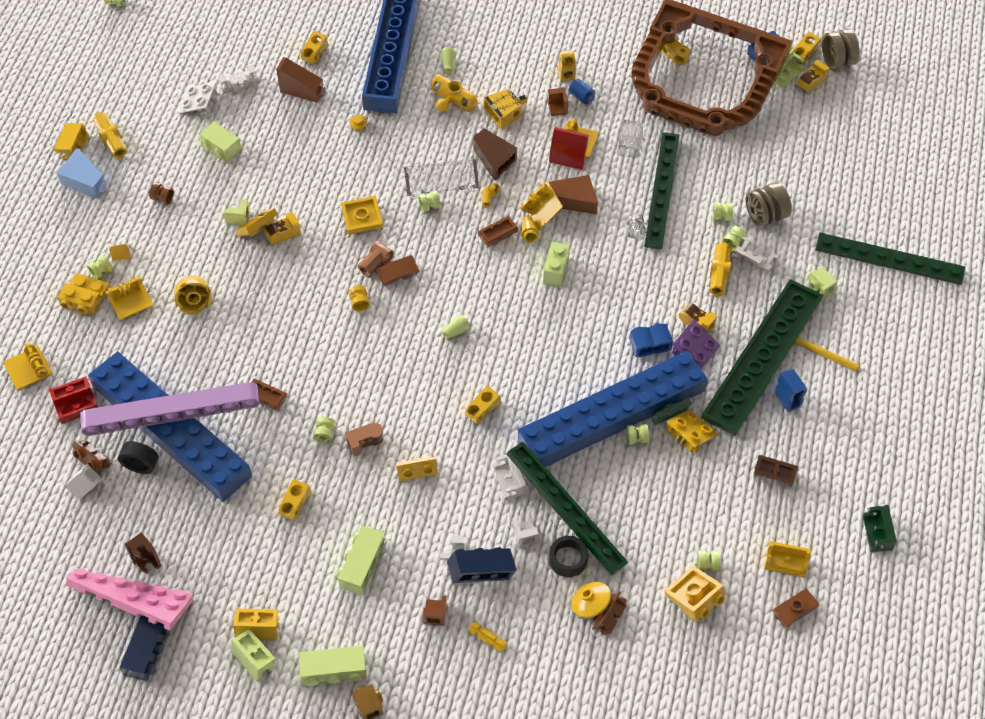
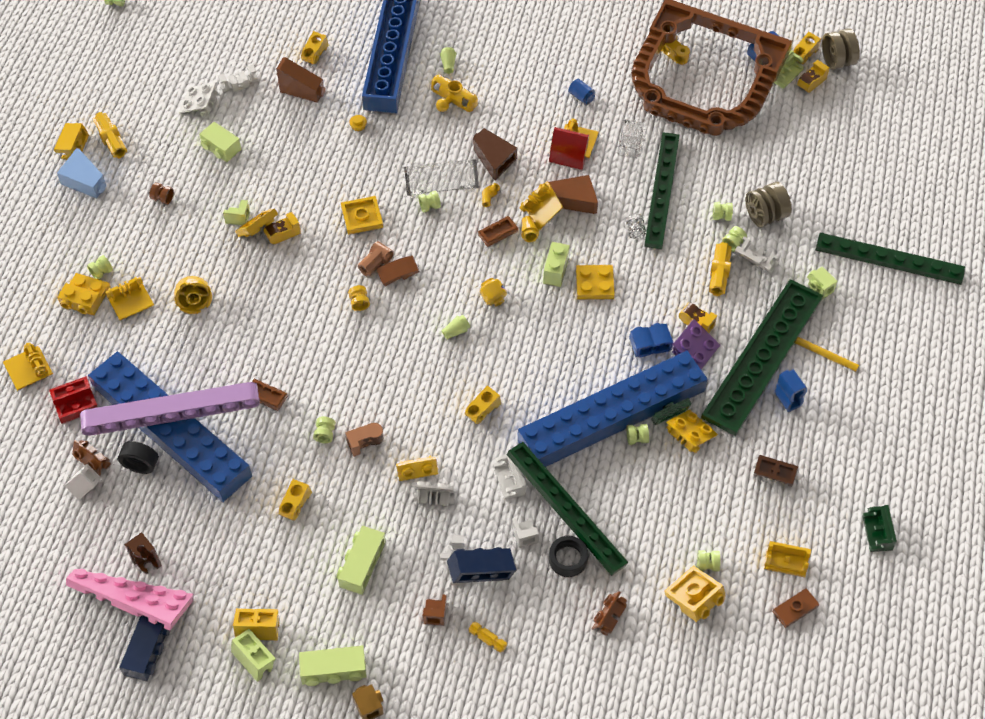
yellow slope [109,244,131,261] -> none
yellow torso [484,89,527,129] -> none
dark orange panel [547,87,568,116] -> none
yellow leg [557,50,576,82] -> none
yellow dish [571,582,611,618] -> none
none -> white hinge [412,481,456,506]
none -> yellow head [480,278,507,307]
none -> yellow plate [576,265,615,300]

